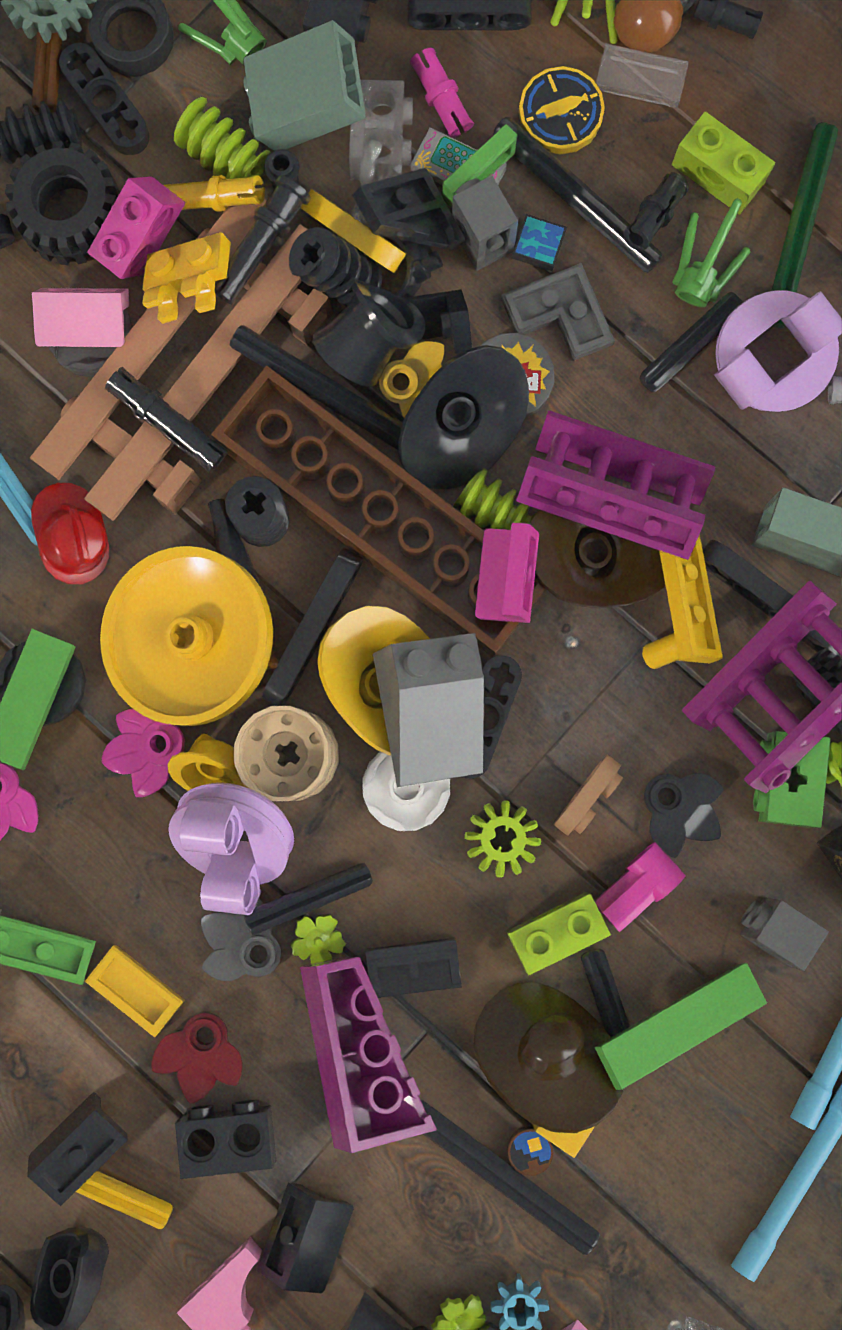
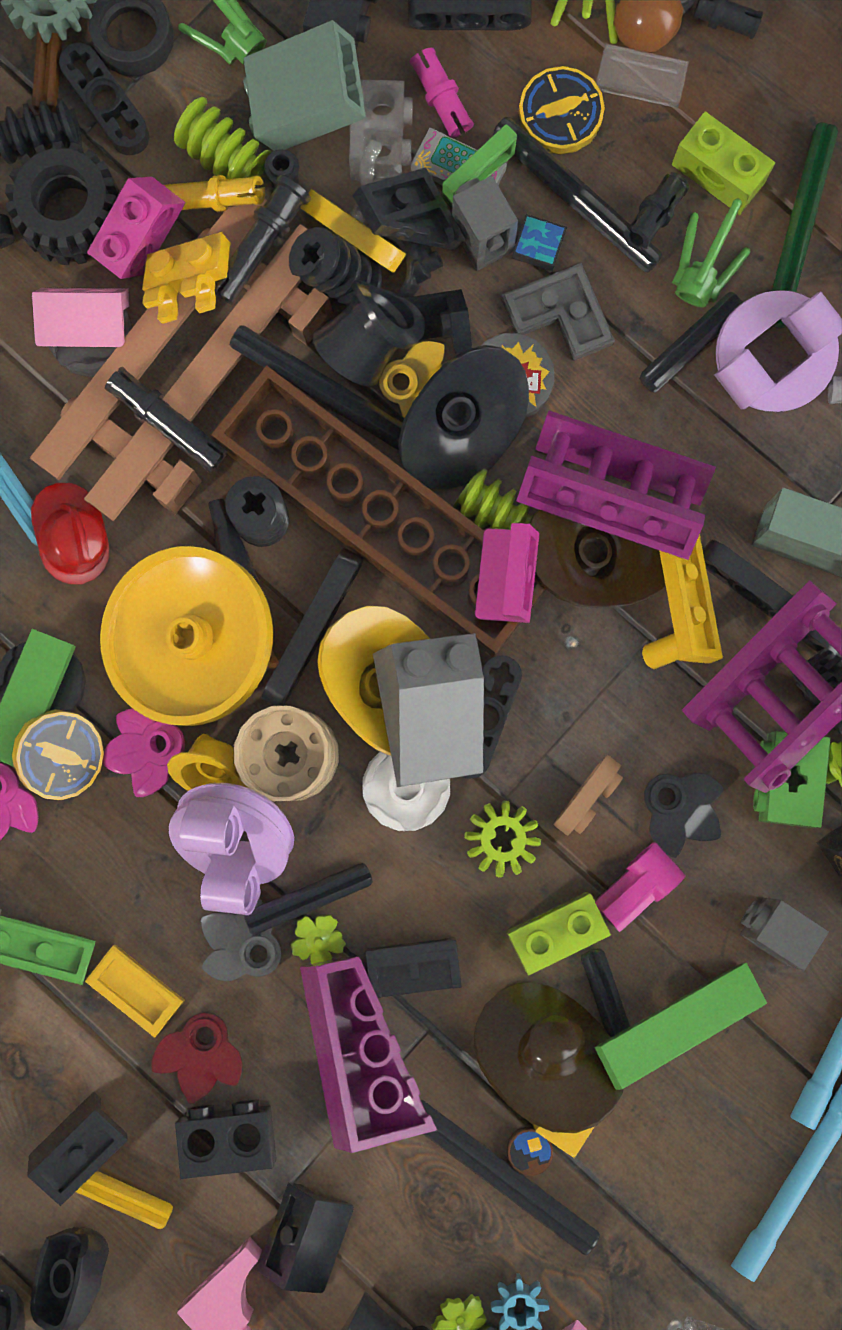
none -> tile [12,709,104,800]

